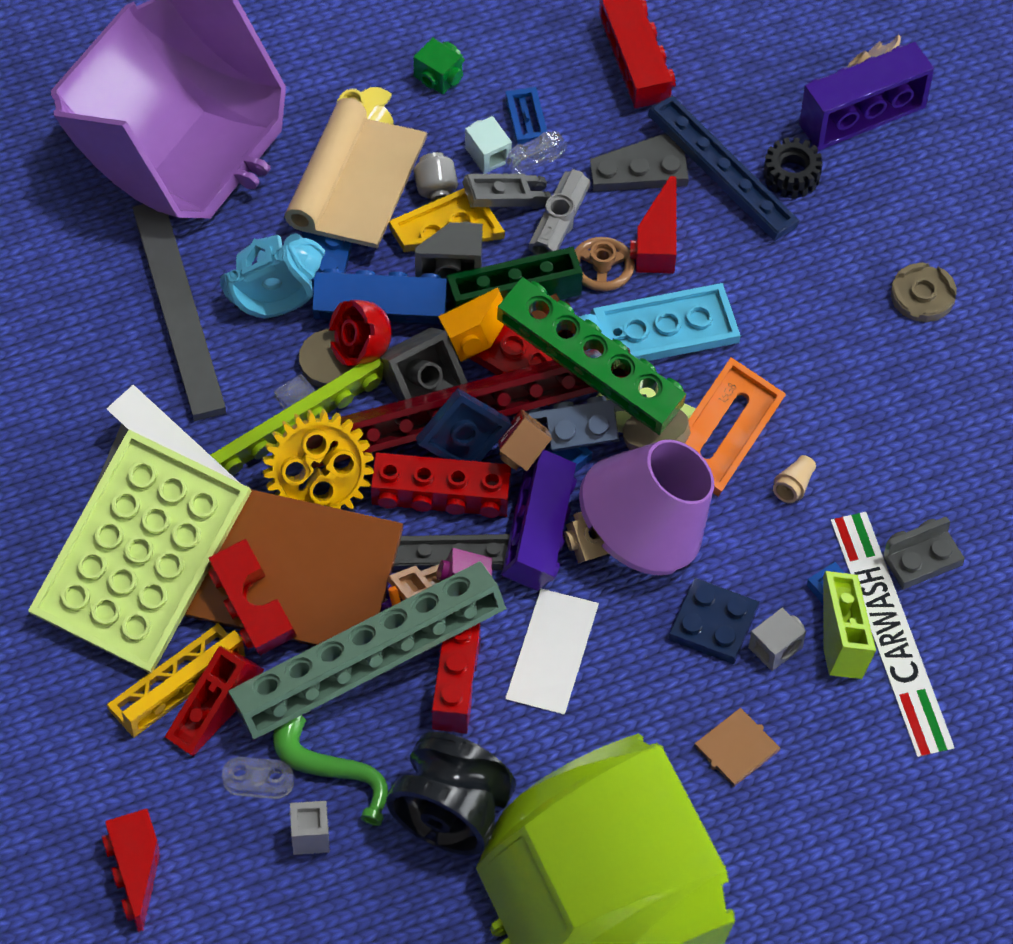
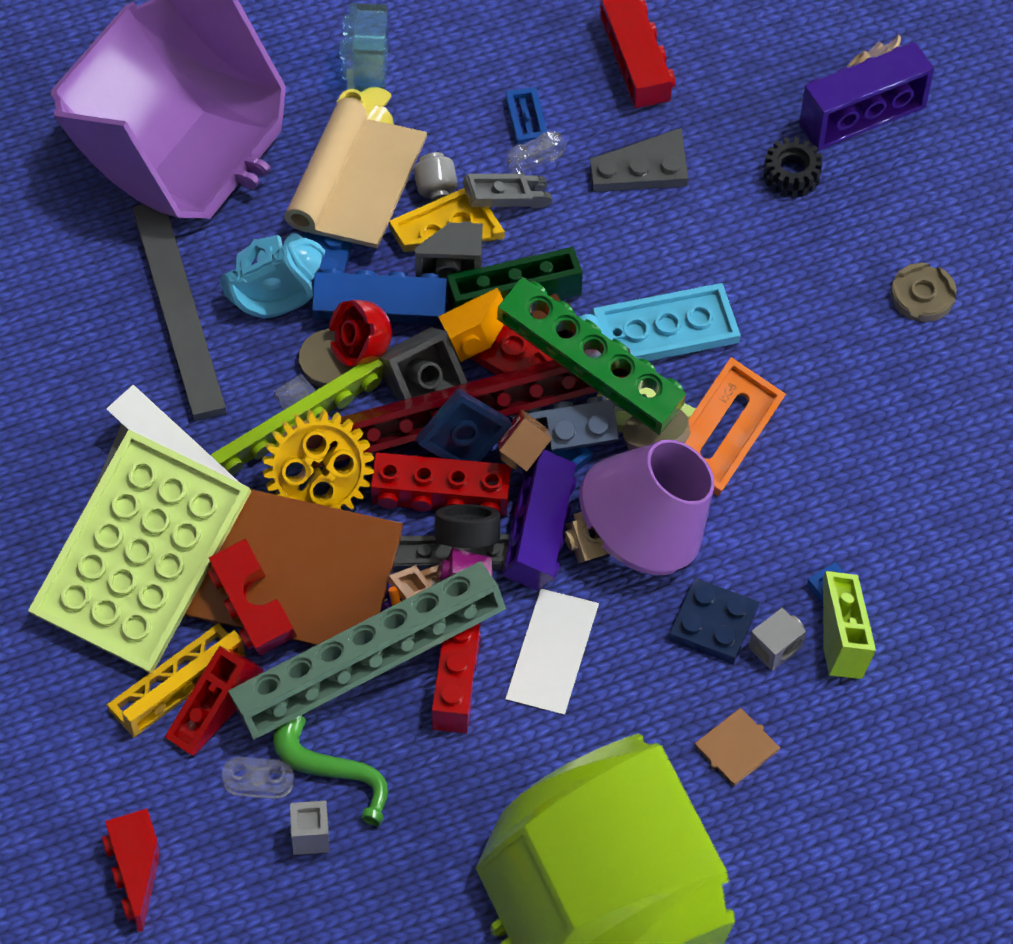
black piece [386,731,516,855] -> none
green brick [413,38,465,94] -> none
light aqua brick [465,116,512,174] -> none
light grey piece [529,169,590,255] -> none
medium nougat piece [575,237,635,291] -> none
red slope [630,176,676,273] -> none
dark blue tile [648,95,800,241] -> none
tan cone [773,455,816,503] -> none
white sticker [831,512,955,757] -> none
dark grey bracket [883,516,965,590] -> none
none -> clear light blue brick [340,3,389,92]
none -> black tyre [435,504,500,548]

